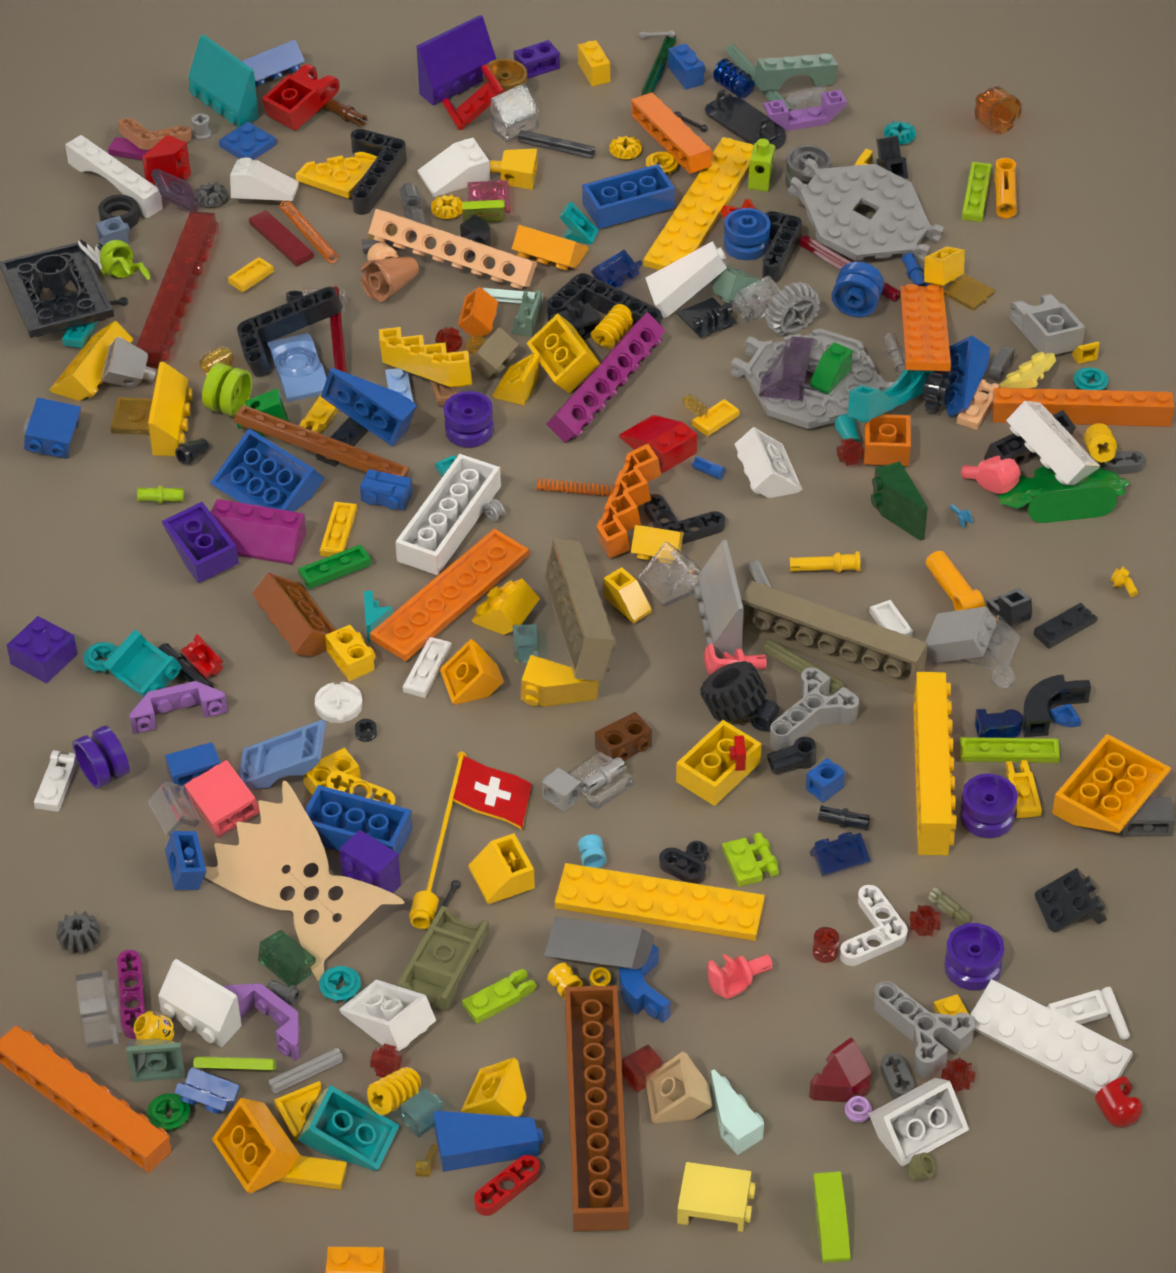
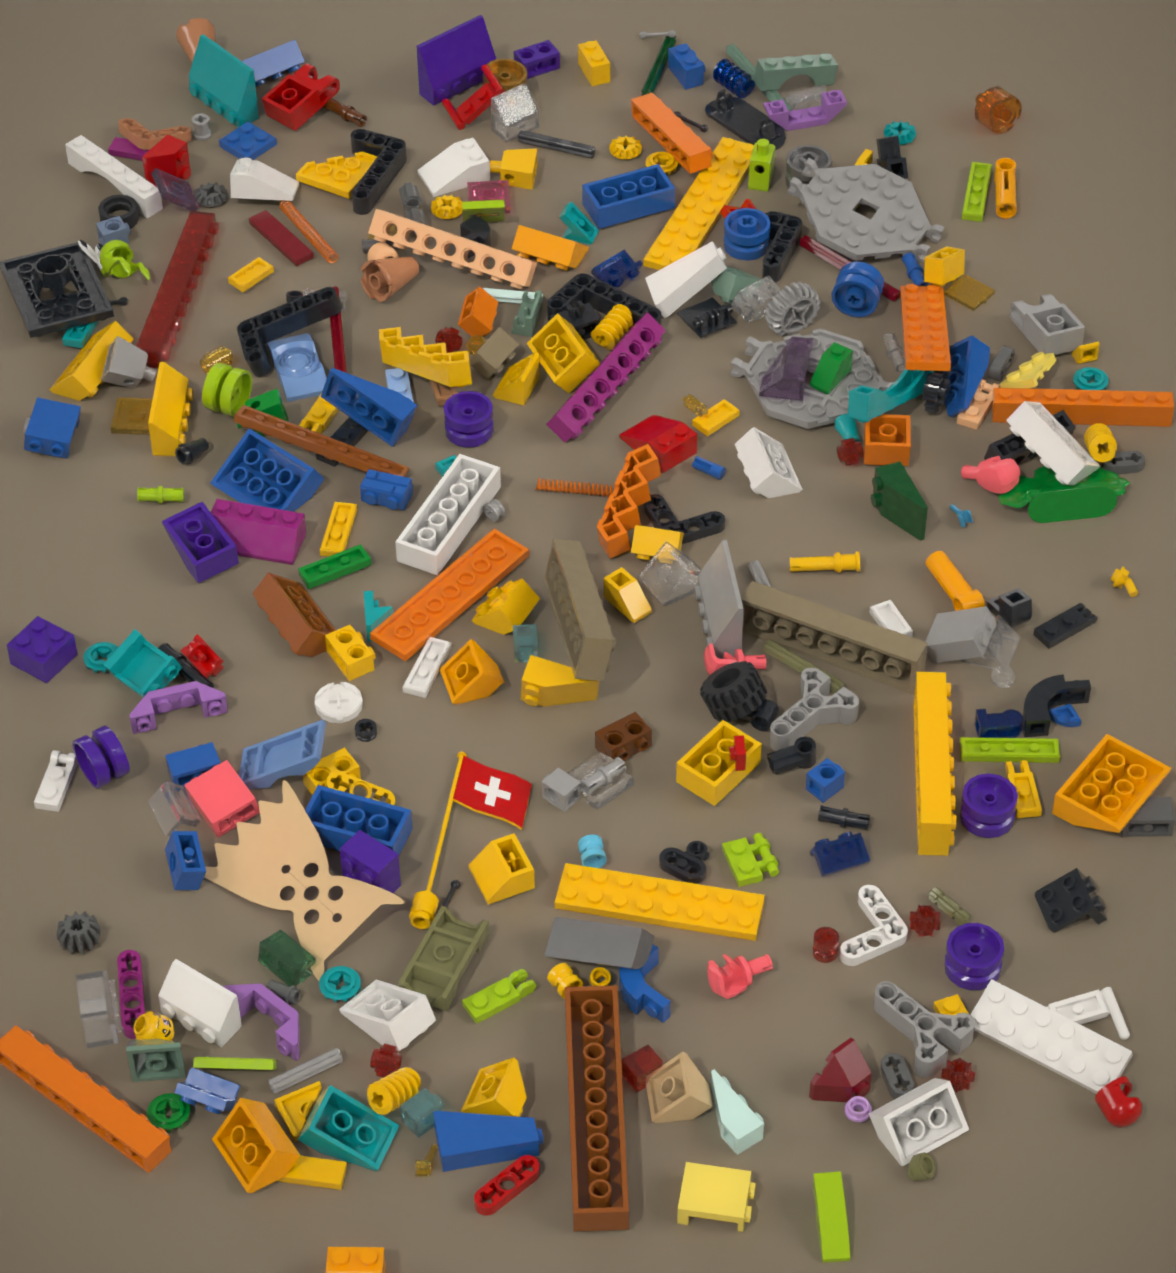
none -> nougat cone [176,18,216,63]

